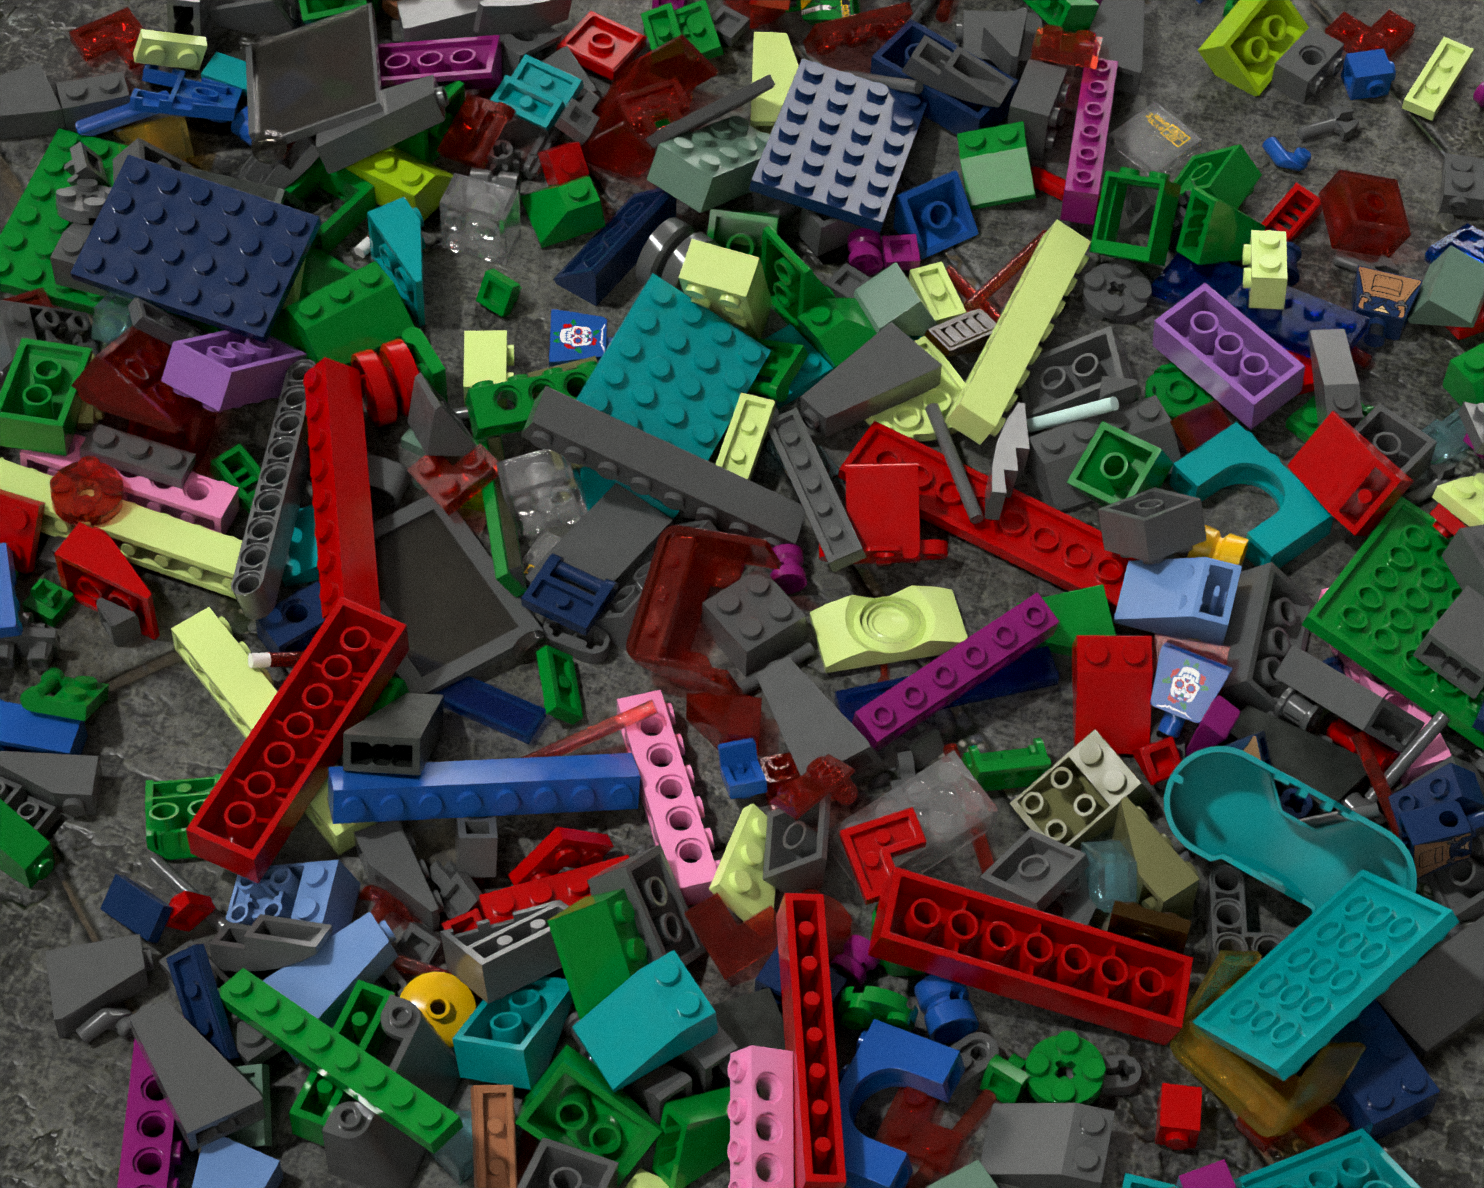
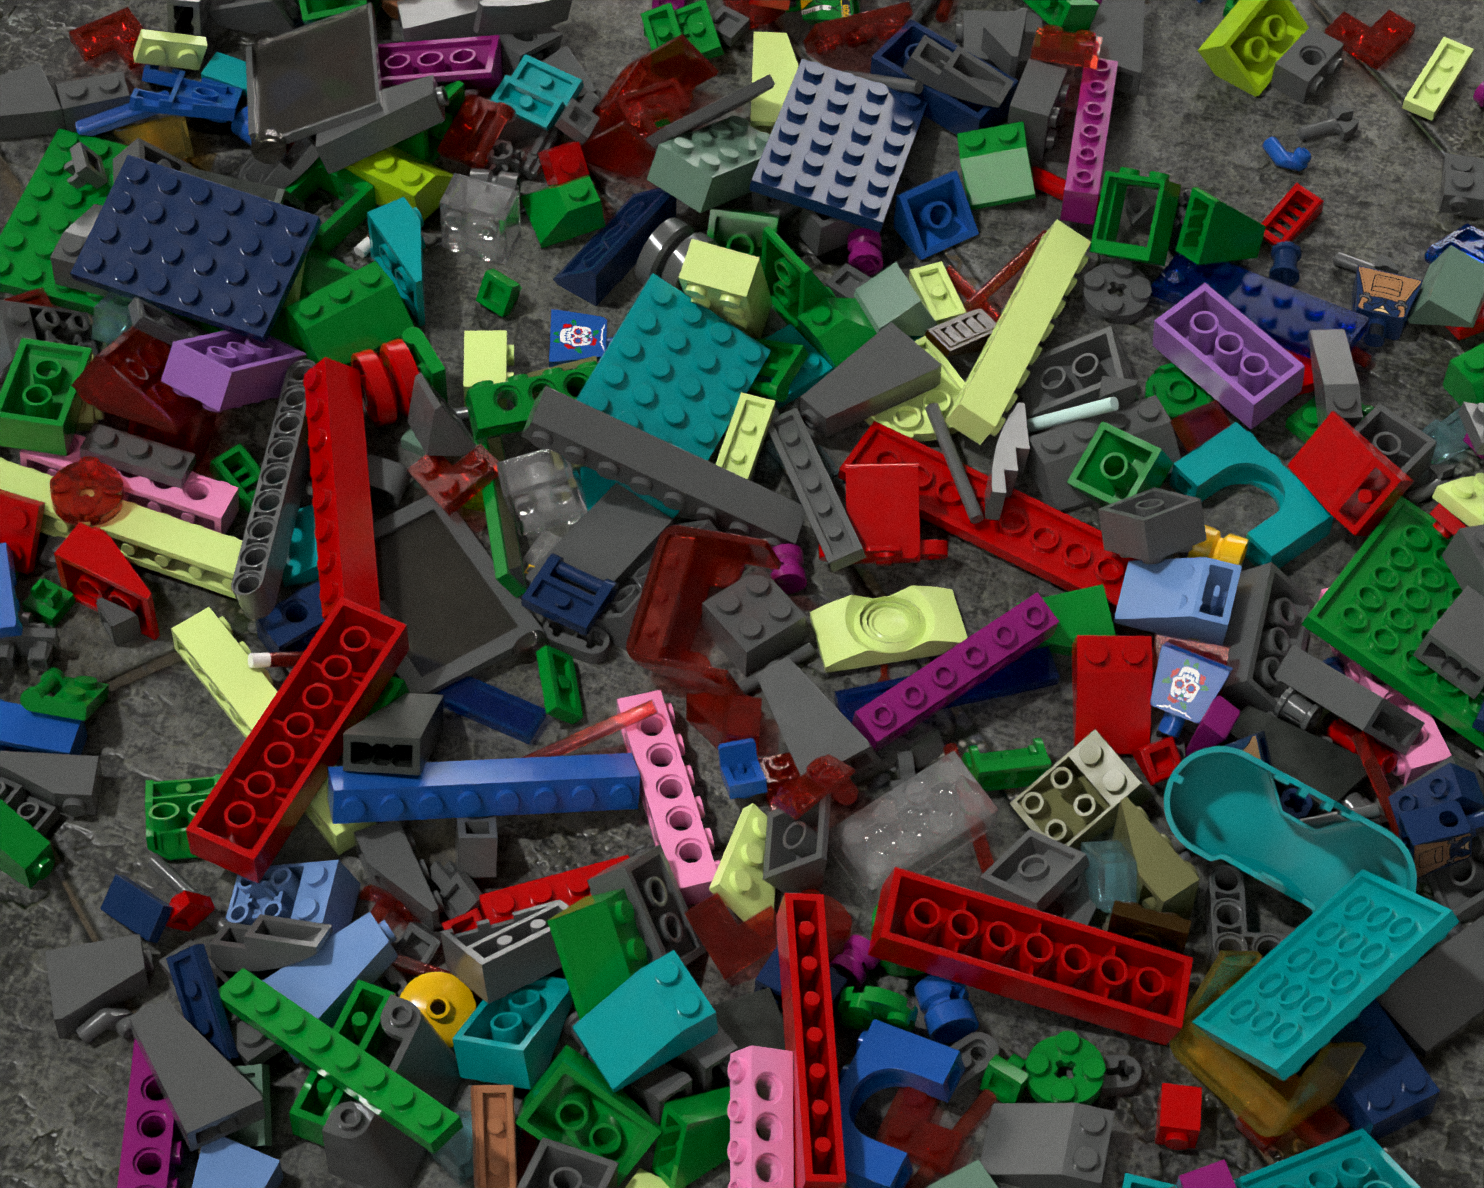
dark grey plate [56,178,112,224] -> none
red plate [508,827,614,885] -> none
red plate [557,11,647,81] -> none
red plate [839,807,926,905] -> none
magenta tile [881,234,920,273] -> none
clear tile [1107,102,1203,175] -> none
green slope [1173,144,1262,210] -> none
yellowish green brick [1242,230,1287,309] -> none
clear red brick [1319,169,1411,258] -> none
blue brick [1341,48,1396,100] -> none
dark grey bar [1364,711,1451,803] -> none

